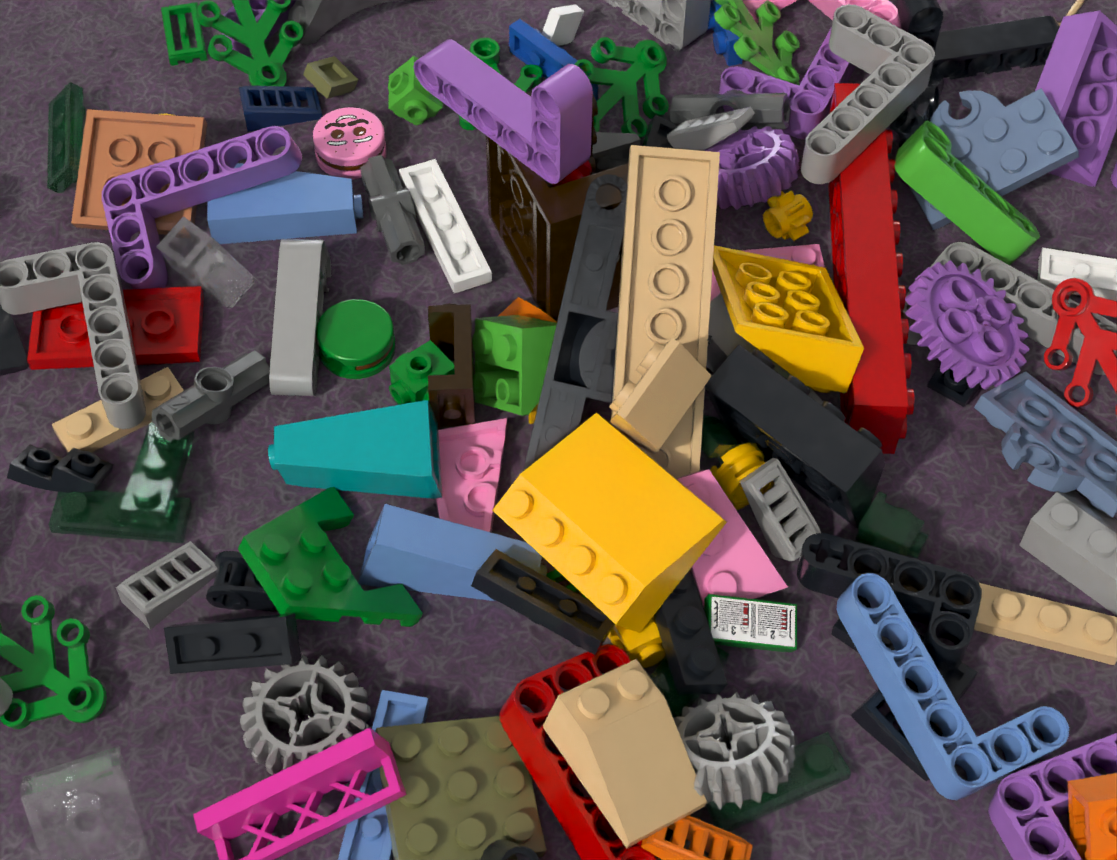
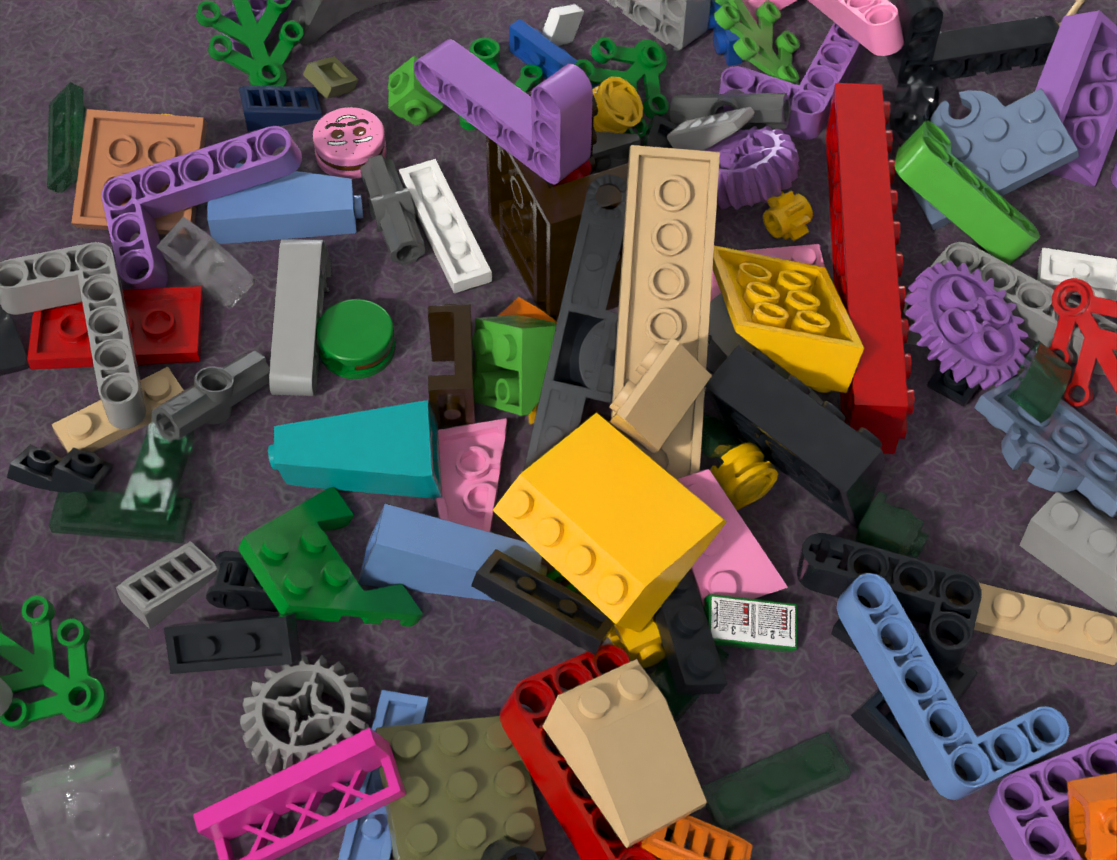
green tile [161,2,208,66] -> none
green brick [389,340,455,405] -> none
light grey gear [673,692,795,810] -> none
light grey slope [739,458,821,561] -> none
light grey beam [801,4,935,184] -> none
none -> yellow wheel [592,77,643,133]
none -> clear green slope [1007,341,1072,423]

